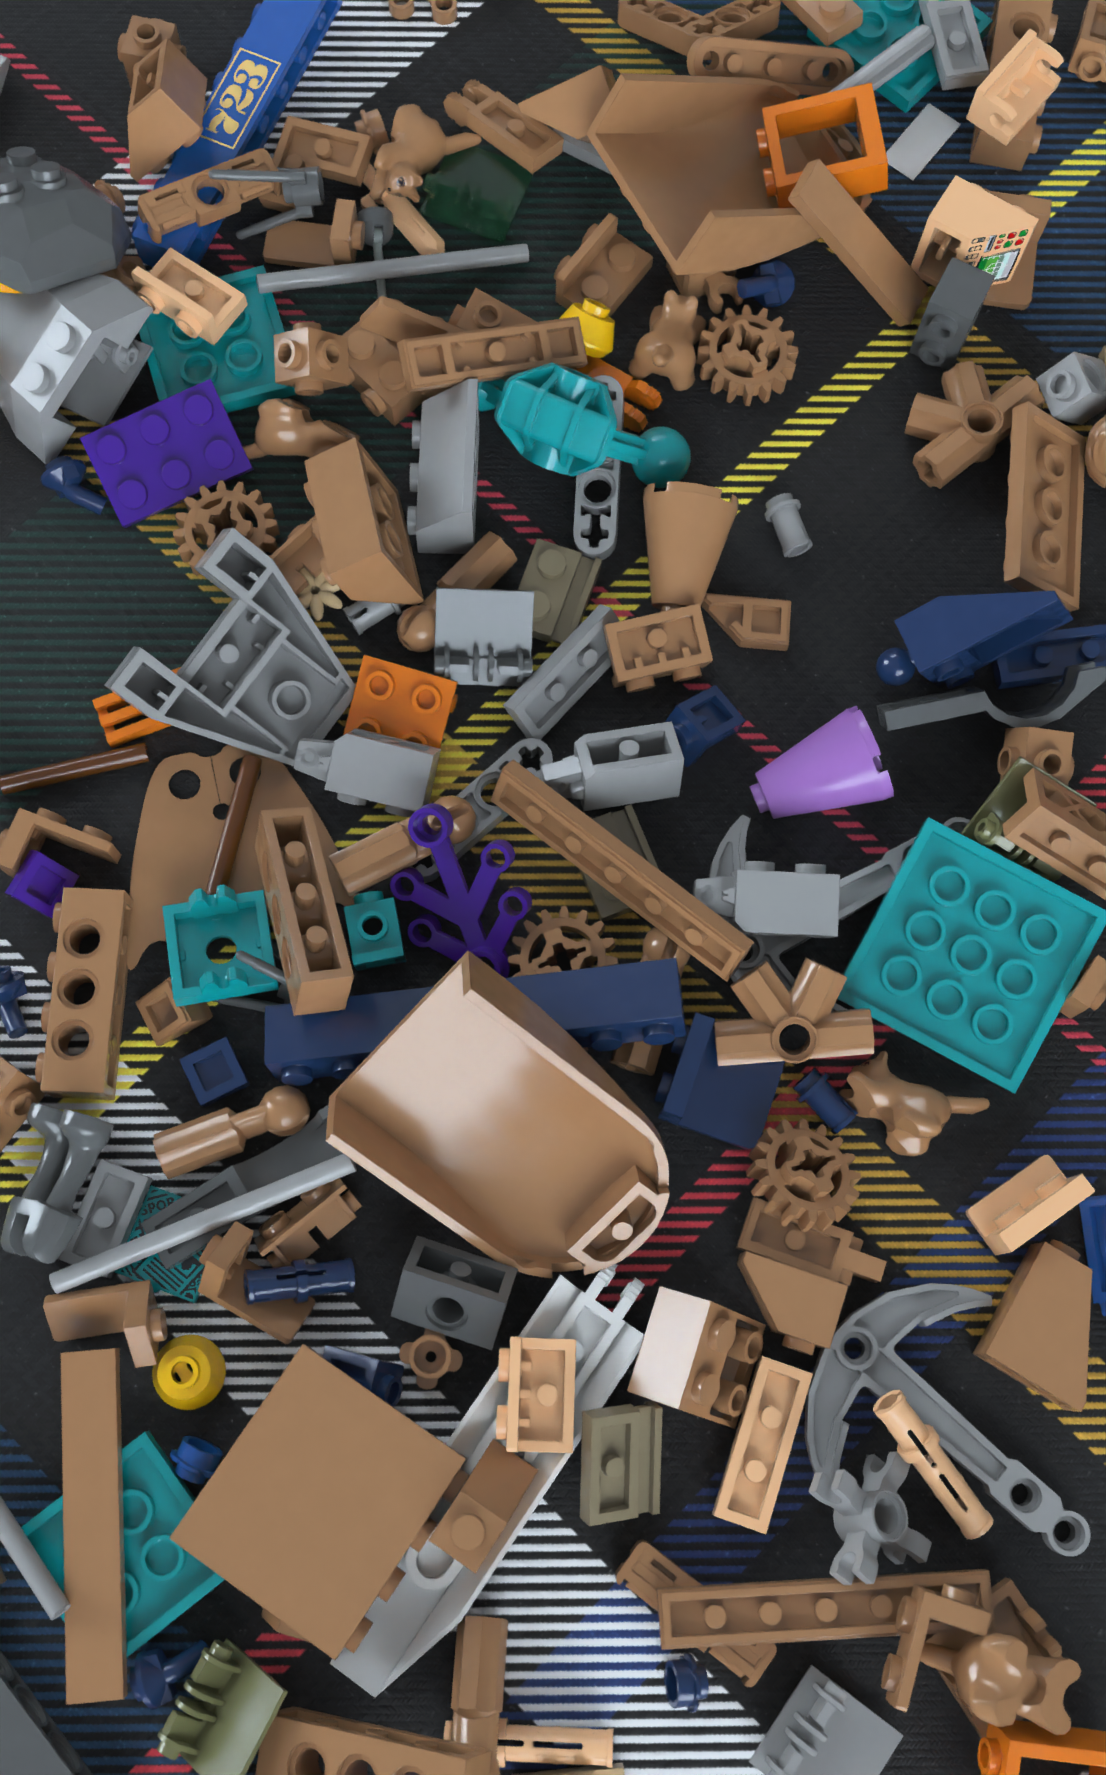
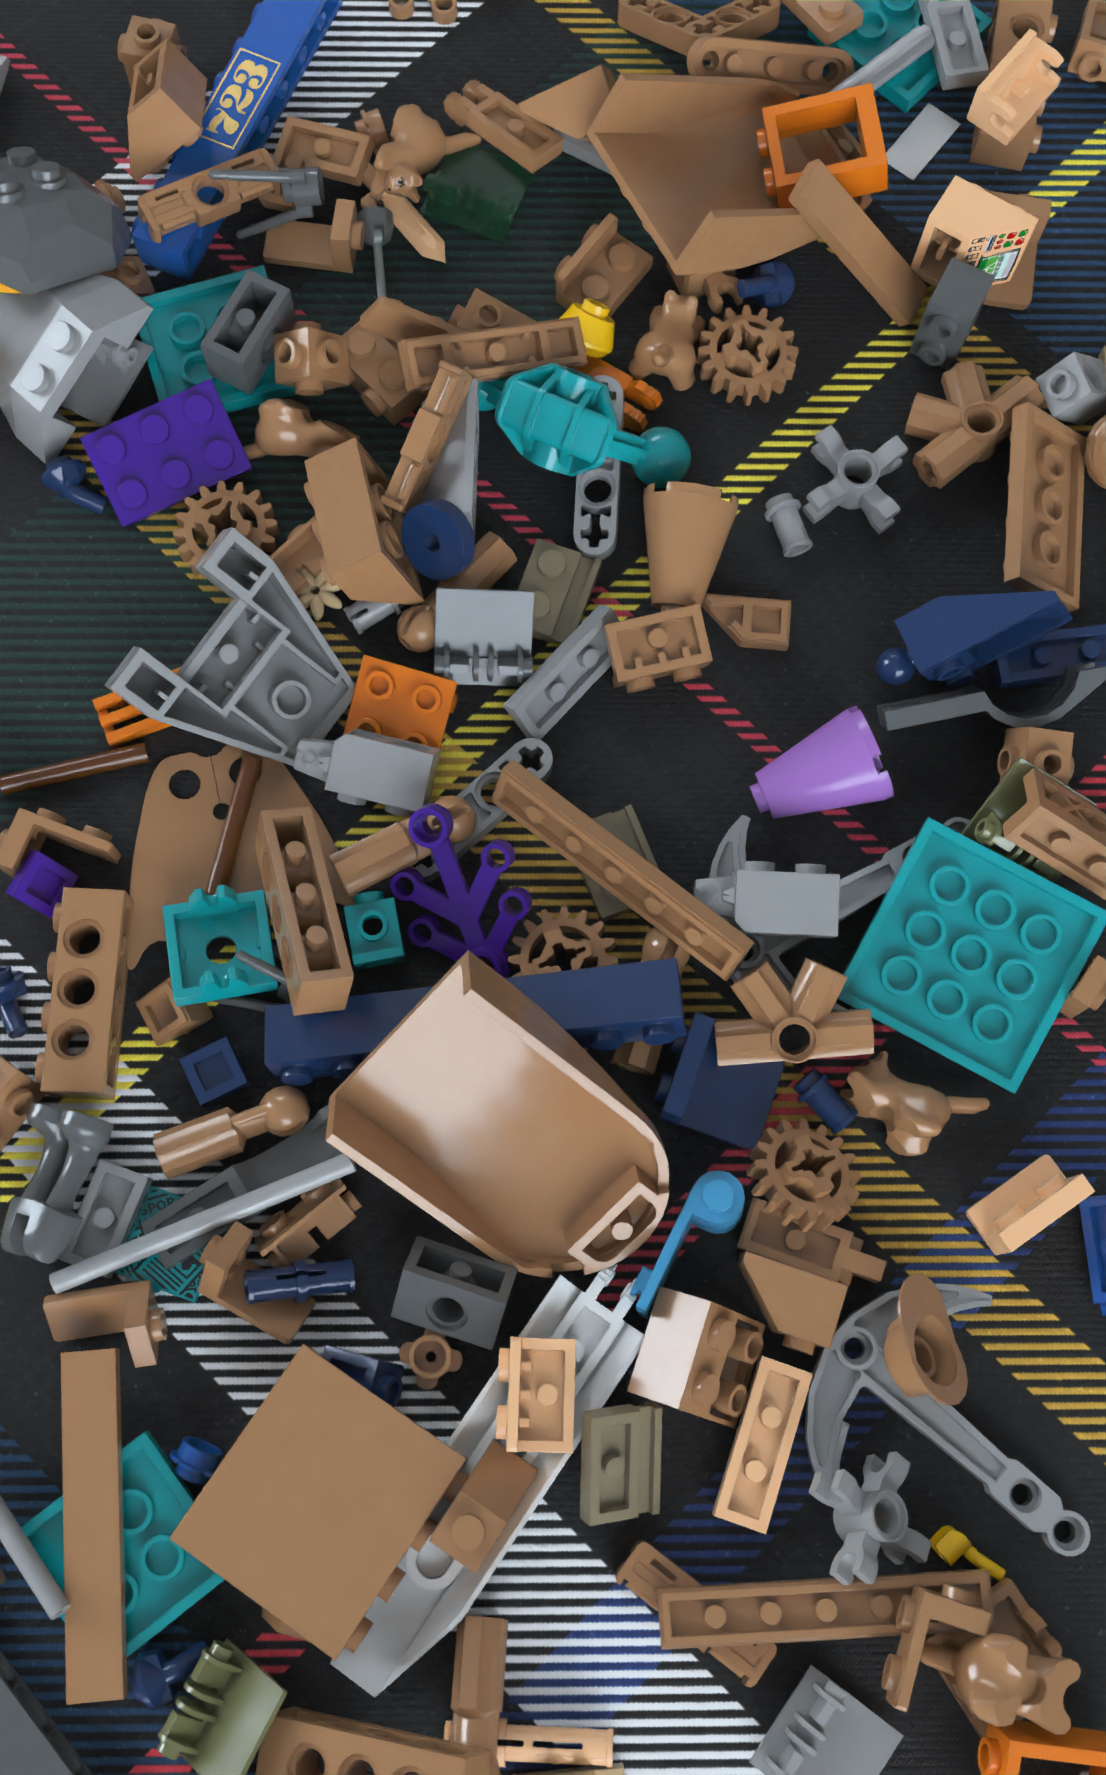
light nougat bracket [131,247,248,346] -> none
yellow cone [152,1335,226,1410] -> none
light grey piece [256,243,529,294] -> none
light grey hinge [540,721,684,811] -> none
dark blue plate [664,1653,709,1713] -> none
dark blue bracket [665,685,746,767] -> none
light nougat pin [873,1390,993,1539] -> none
medium nougat slope [973,1239,1092,1412] -> none
none -> dark grey brick [200,269,297,395]
none -> medium nougat piece [380,360,473,514]
none -> dark blue piece [401,498,475,580]
none -> dark azure door [630,1170,745,1319]
none -> light grey pin [802,425,908,534]
none -> medium nougat piece [883,1274,968,1406]
none -> yellow hand [930,1525,1006,1581]

